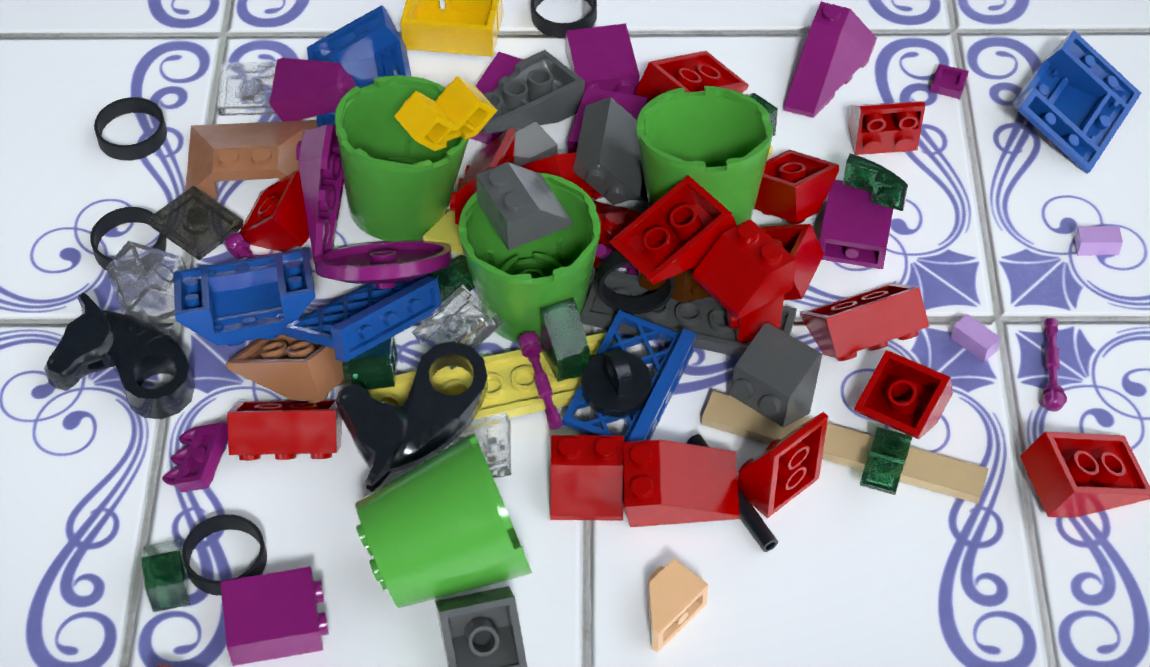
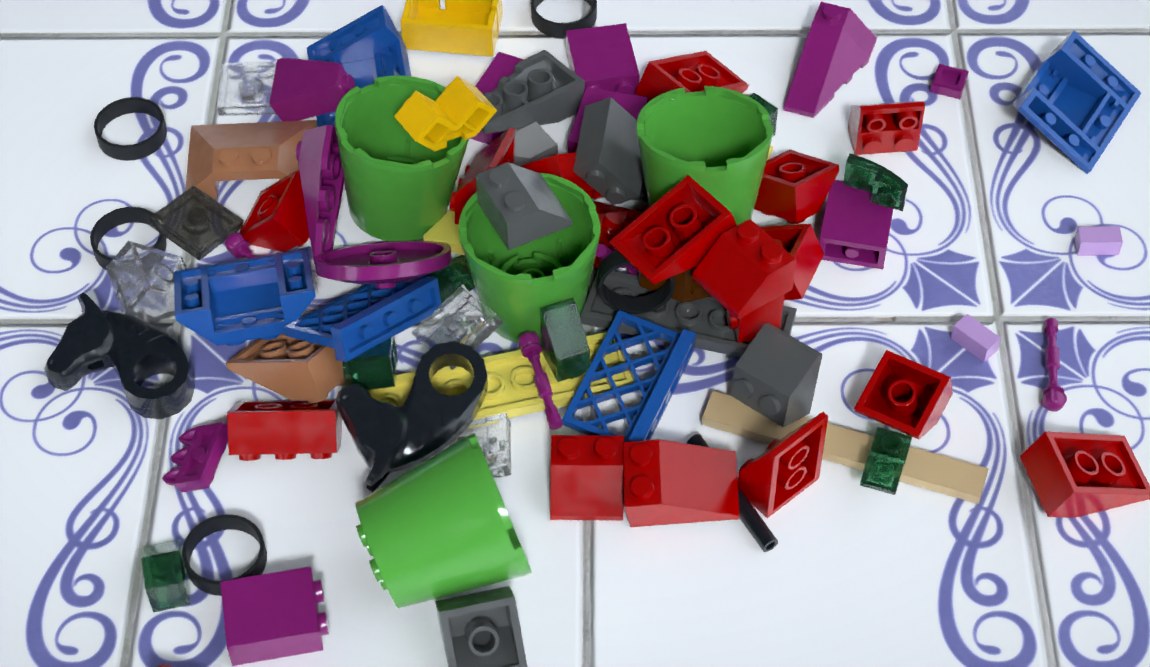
black tile [581,349,652,418] -> none
light nougat slope [648,558,709,653] -> none
slope [800,283,930,361] -> none

